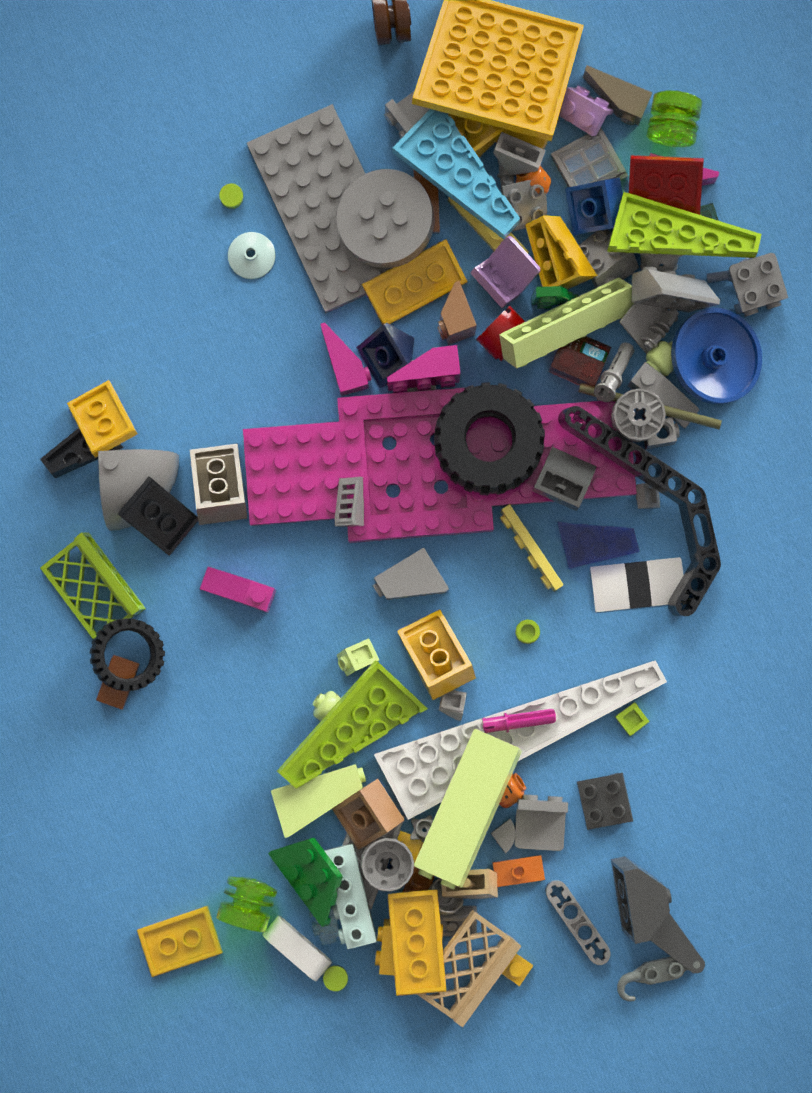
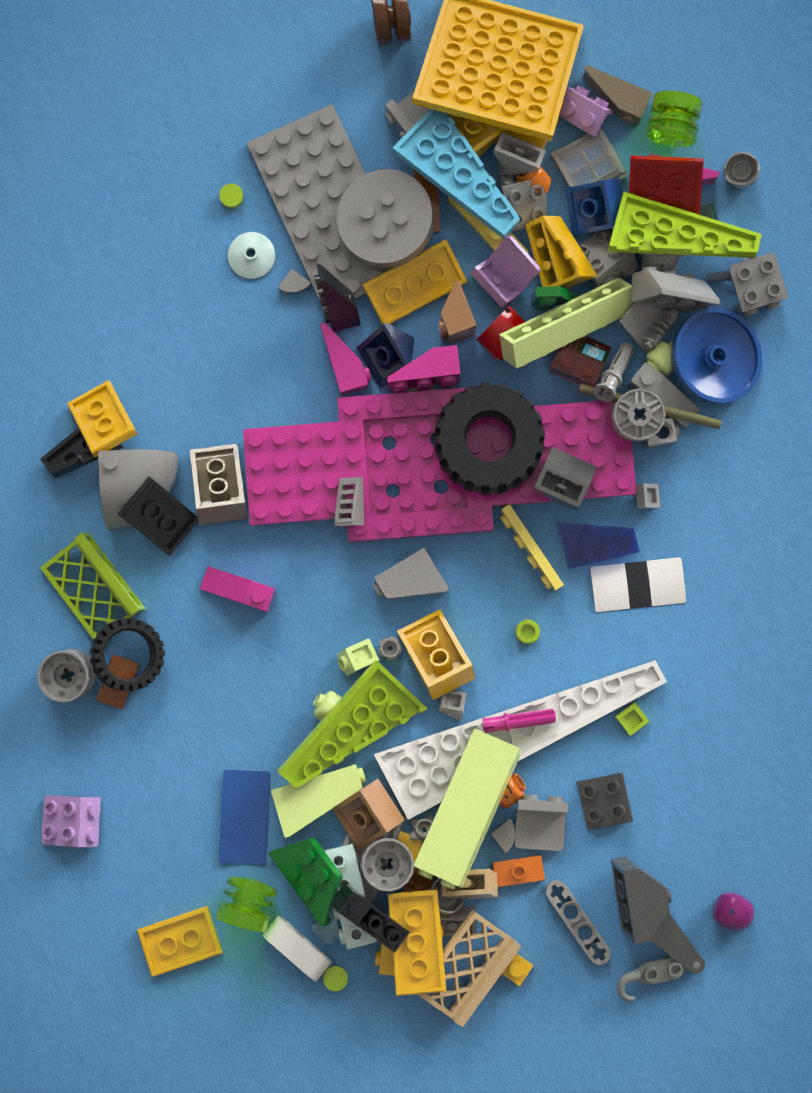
black beam [558,406,721,616] -> none
none -> light grey wheel [37,649,97,703]
none -> lavender bracket [42,795,101,847]
none -> blue sticker [219,770,270,865]
none -> light grey tile [278,269,312,294]
none -> black slope [314,264,361,332]
none -> black slope [331,883,410,952]
none -> light grey plate [378,636,402,660]
none -> magenta helmet [713,892,754,931]
none -> light grey hair [724,152,760,188]

